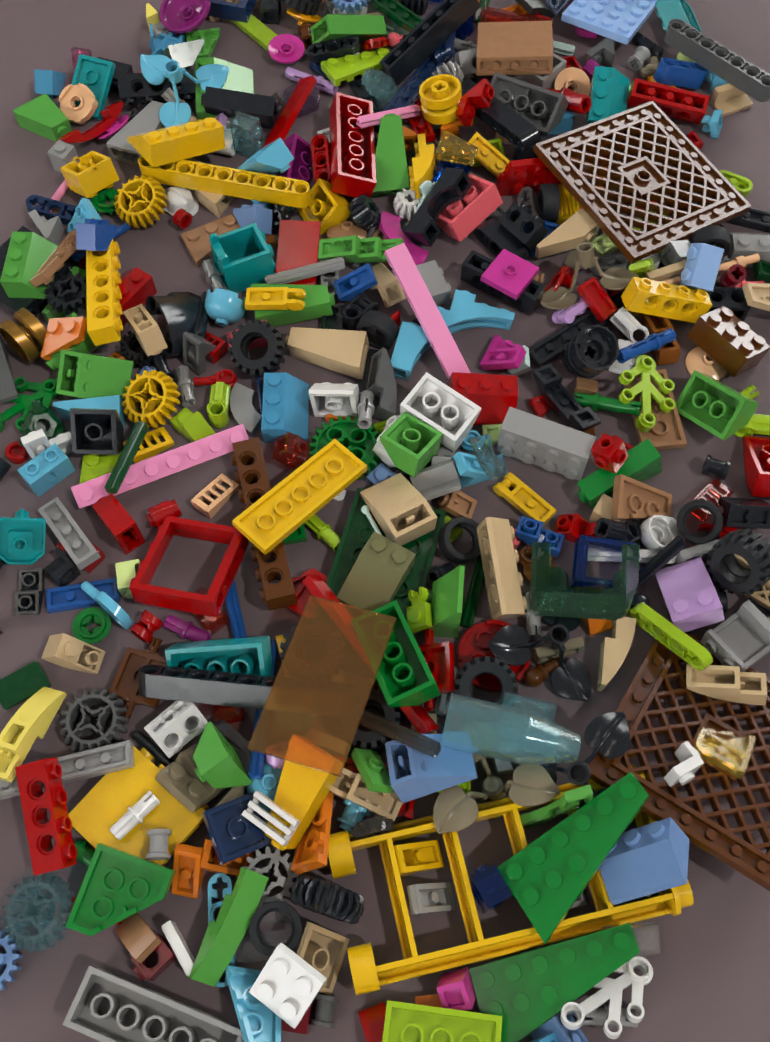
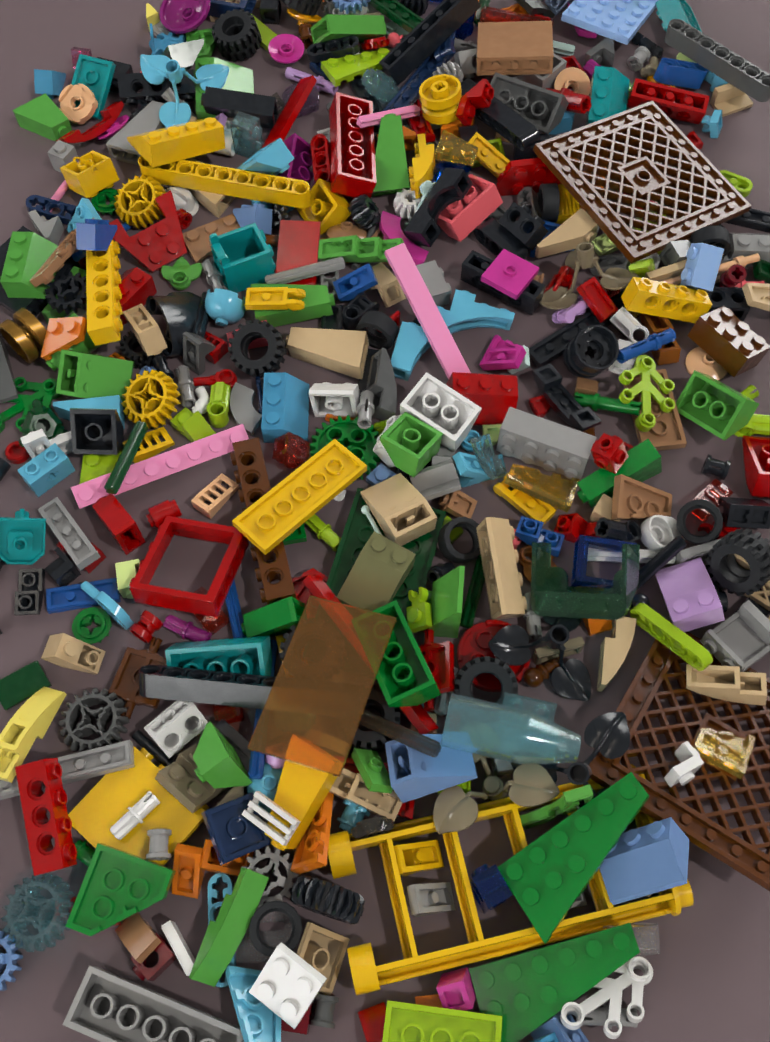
none -> red wing [109,190,187,273]
none -> bright green plate [161,257,202,290]
none -> white arm [192,386,210,415]
none -> black tyre [212,9,262,62]
none -> green slope [241,596,308,637]
none -> clear yellow wing [504,463,579,512]

